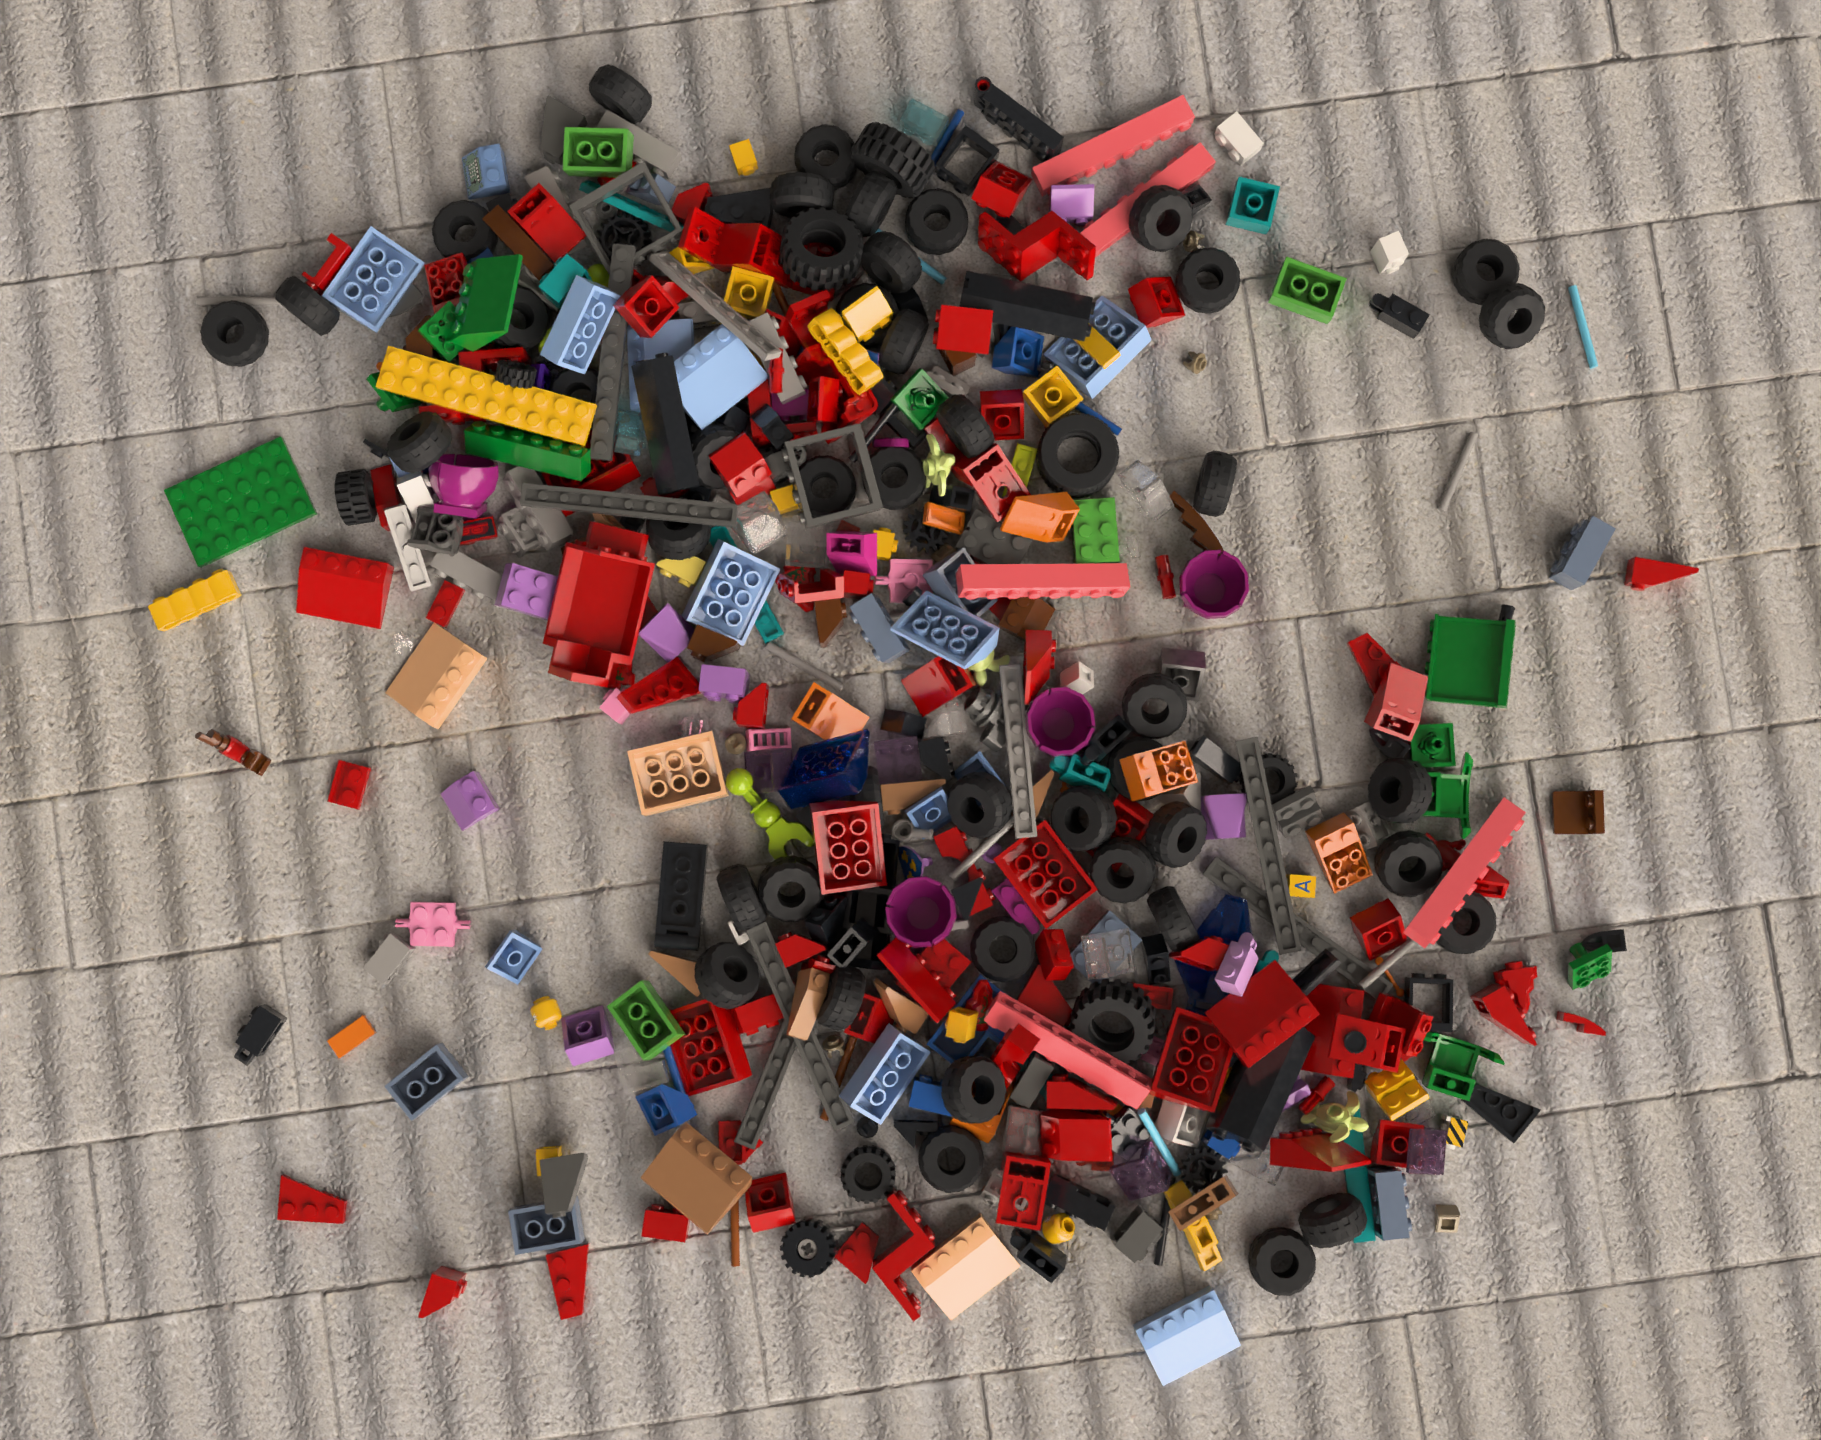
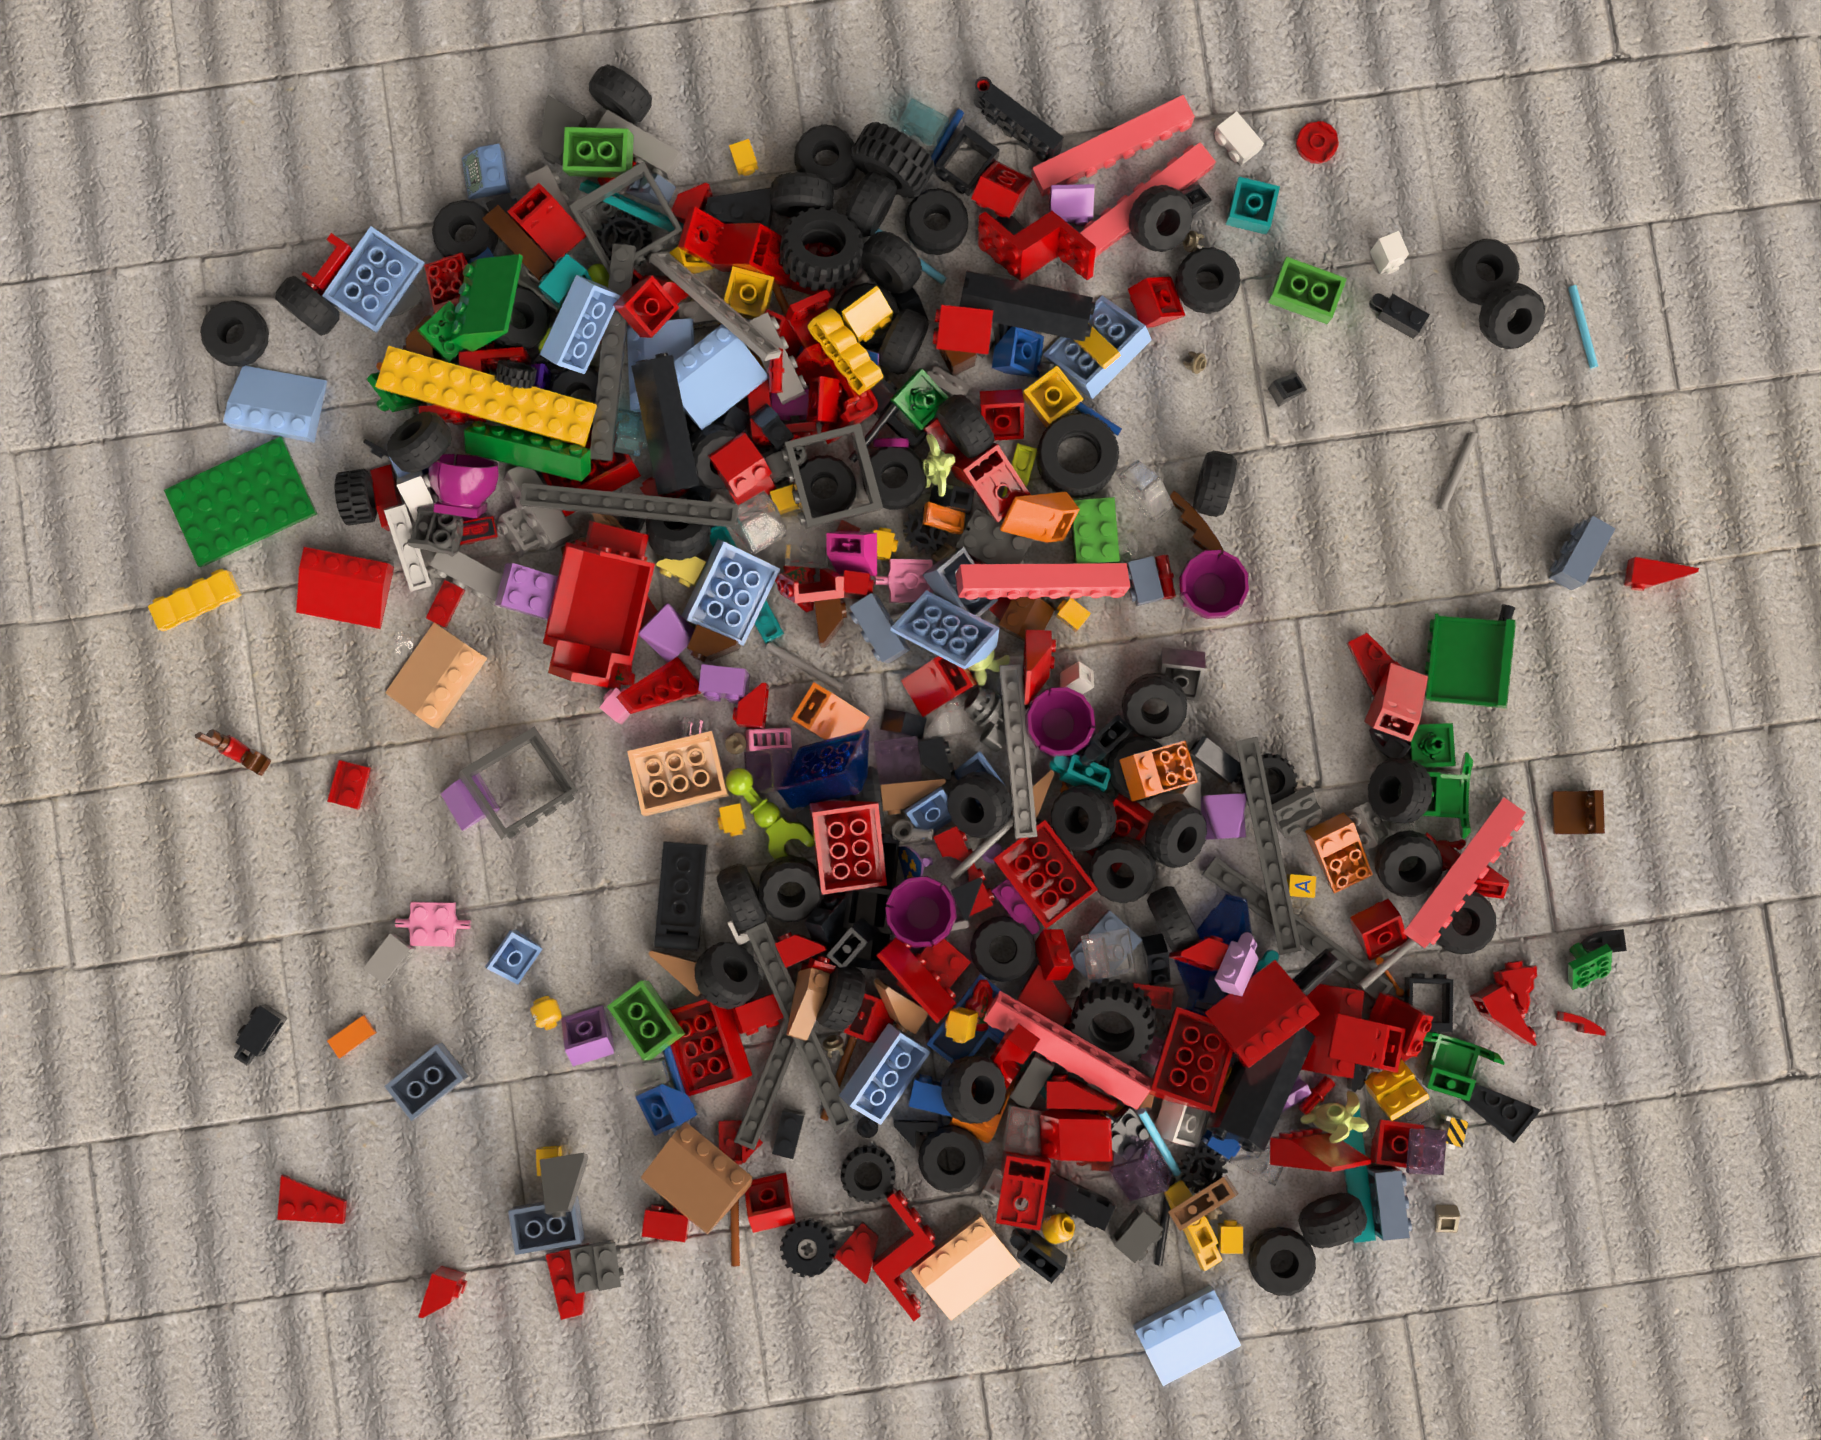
black tile [902,586,922,607] -> none
black piece [1344,1031,1367,1054] -> none
none -> light blue slope [223,366,327,443]
none -> dark grey window [458,726,578,840]
none -> dark grey plate [569,1240,624,1294]
none -> yellow brick [717,803,747,837]
none -> black brick [772,1108,805,1159]
none -> yellow brick [1056,598,1091,632]
none -> sand blue brick [1127,556,1164,606]
none -> yellow brick [1218,1219,1243,1254]
none -> black slope [1268,372,1307,407]
none -> red tile [1296,121,1339,164]

